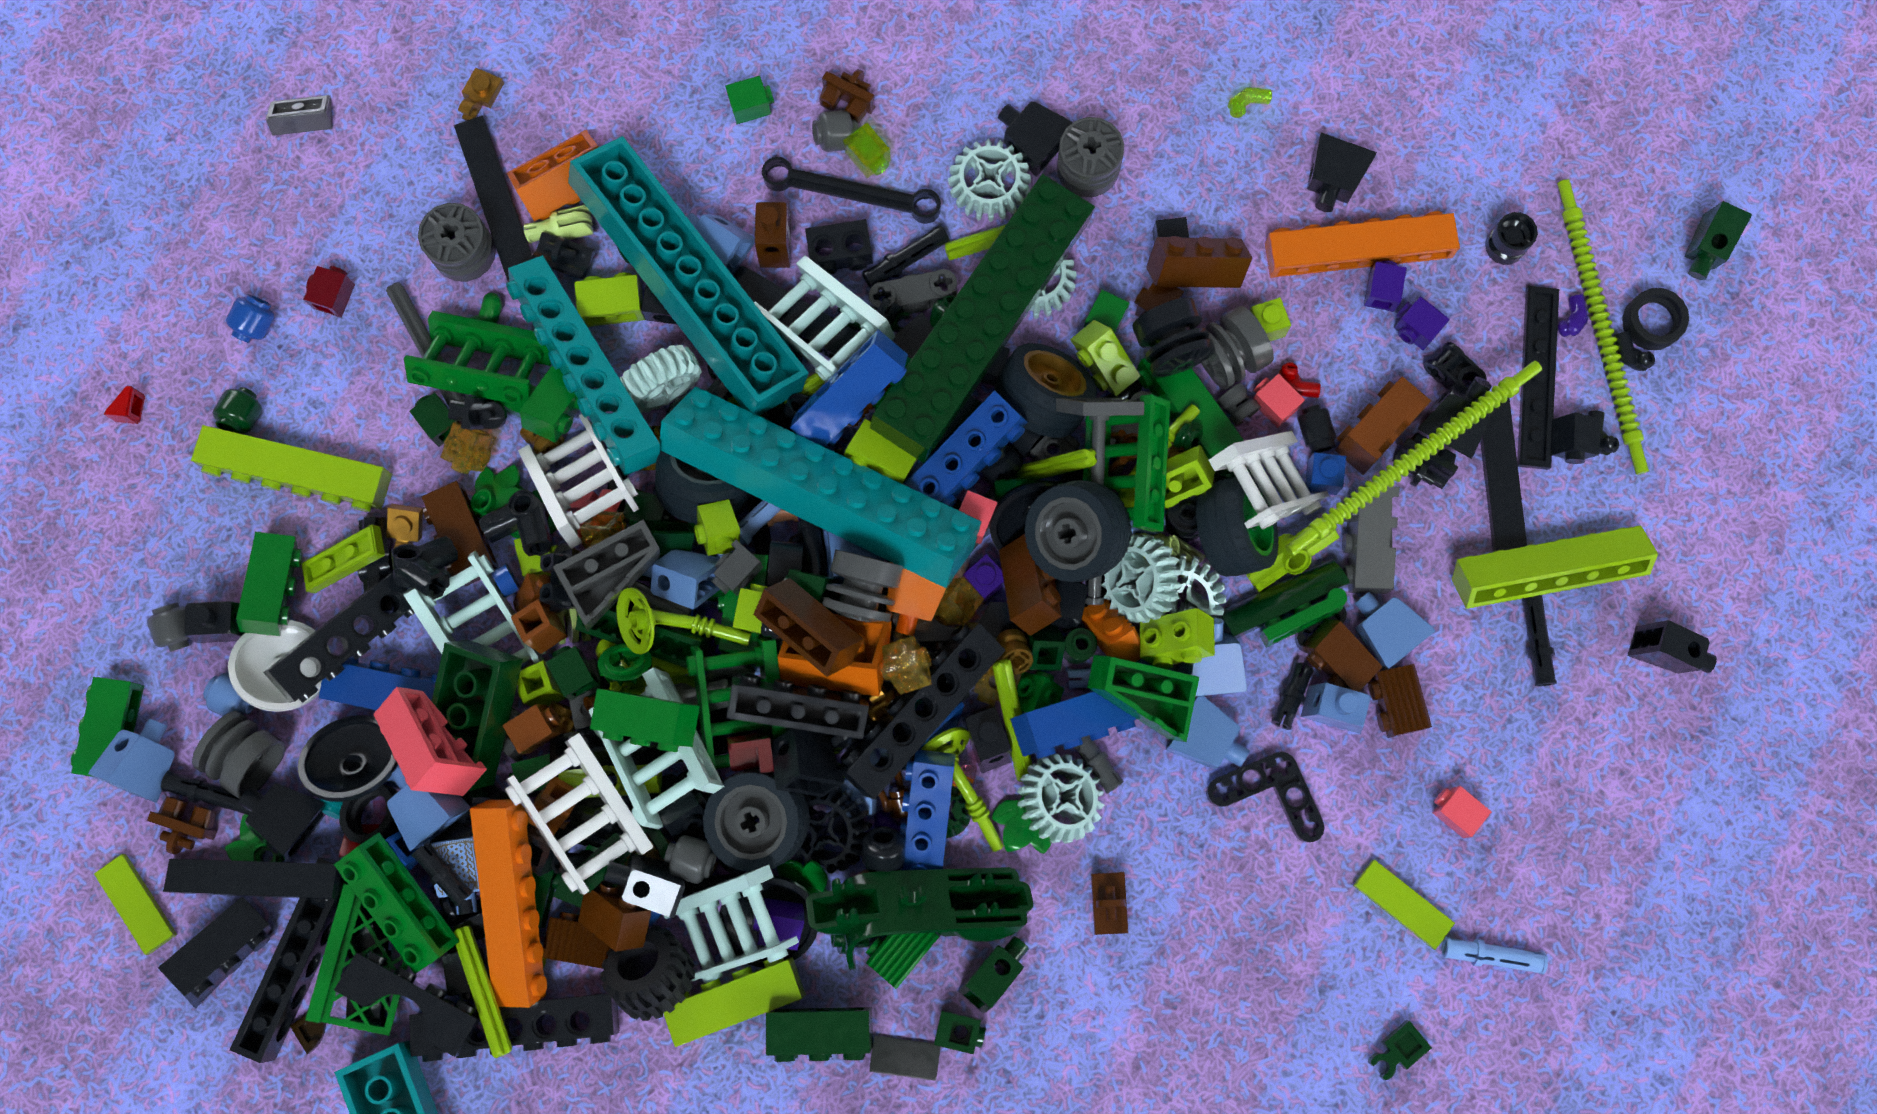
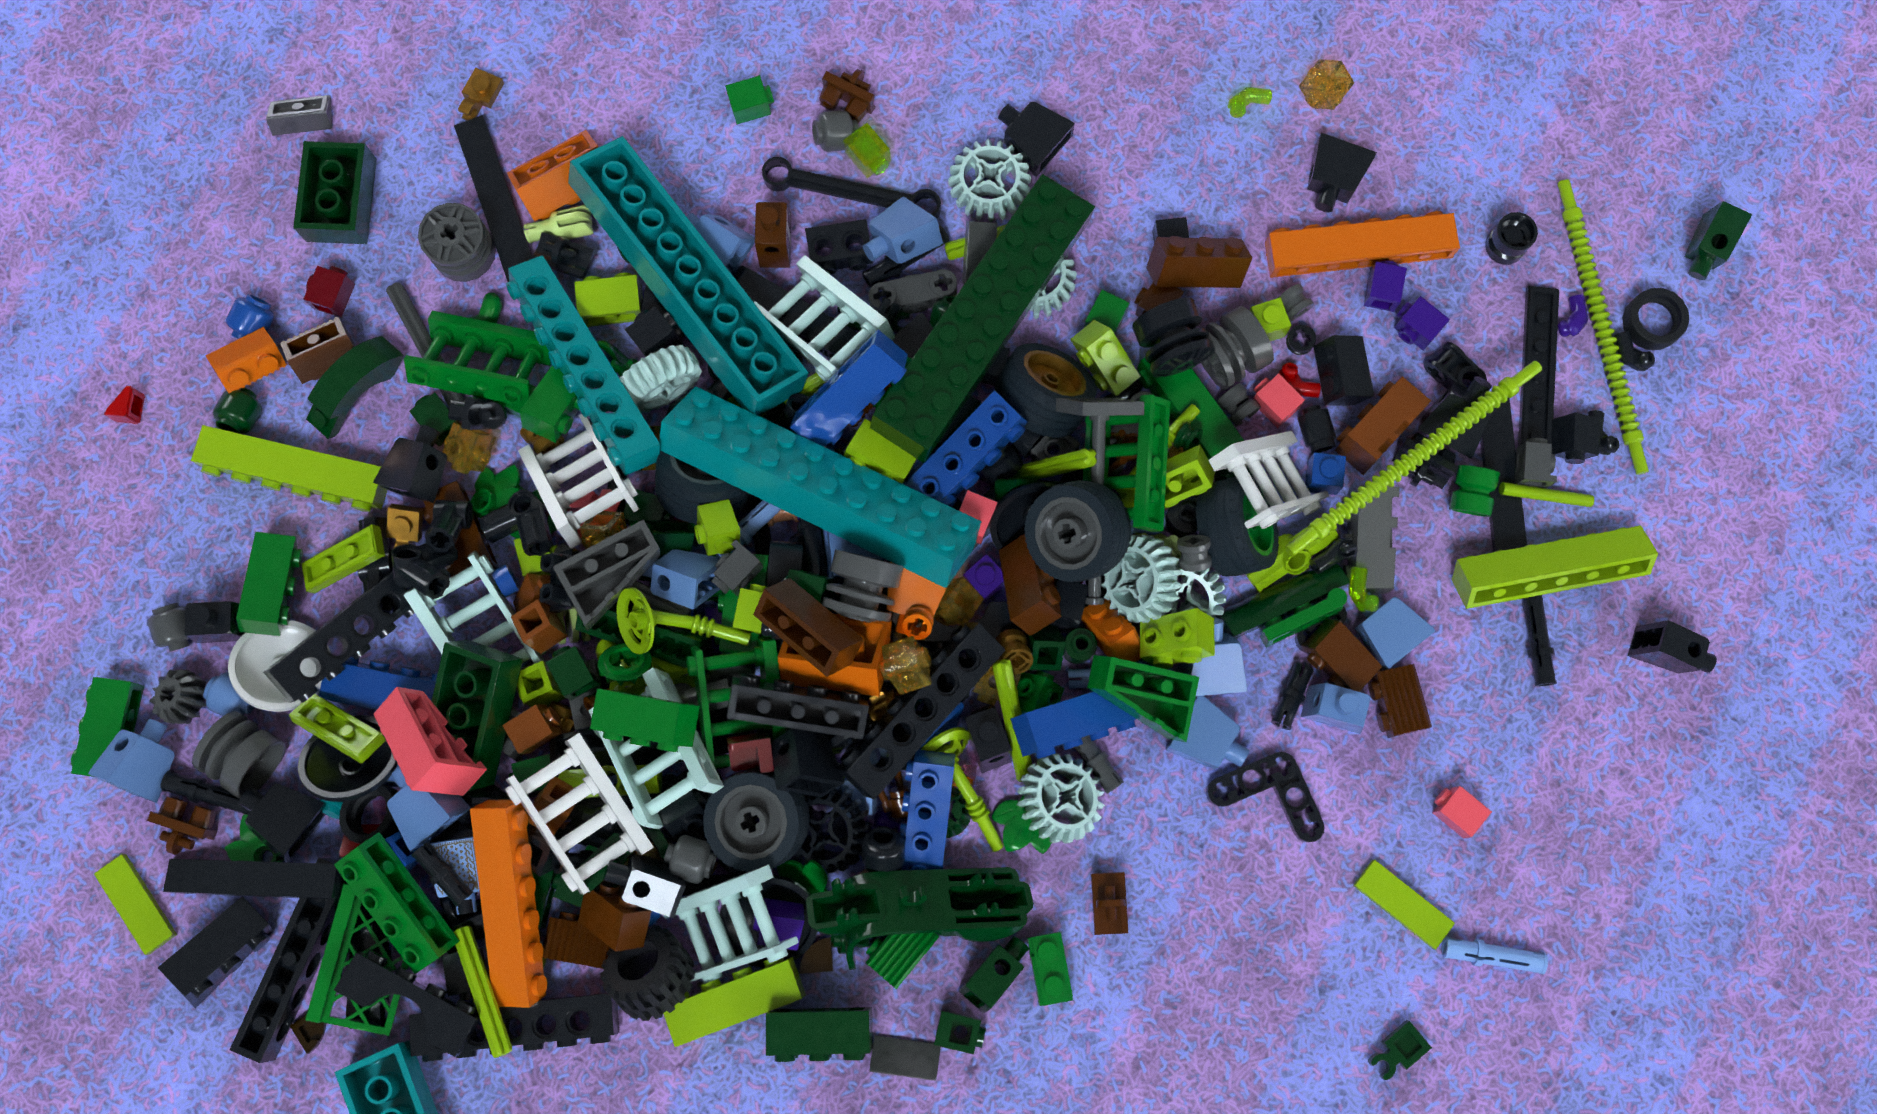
dark grey wheel [1057,117,1124,198] -> none
none -> dark grey gear [150,670,206,724]
none -> orange brick [205,327,286,393]
none -> reddish brown brick [280,317,356,384]
none -> lime tile [289,694,386,764]
none -> dark green brick [293,141,377,244]
none -> dark green arch [306,336,404,439]
none -> black torso [373,425,447,503]
none -> black piece [425,499,473,552]
none -> green plate [597,340,639,377]
none -> black brick [625,307,686,357]
none -> dark brown tile [799,937,833,974]
none -> medium blue torso [863,196,943,264]
none -> orange bush [903,606,934,640]
none -> flat silver slope [962,221,997,284]
none -> green brick [1026,932,1073,1006]
none -> dark grey wheel [1177,535,1212,572]
none -> dark grey wheel [1278,284,1314,322]
none -> black bush [1286,325,1316,355]
none -> clear yellow brick [1299,59,1354,110]
none -> black arm [1310,538,1358,574]
none -> black brick [1313,335,1374,406]
none -> clear neon green arm [1349,567,1379,613]
none -> green wheel [1449,465,1500,517]
none -> lime bar [1499,482,1594,507]
none -> dark grey brick [1514,438,1557,488]

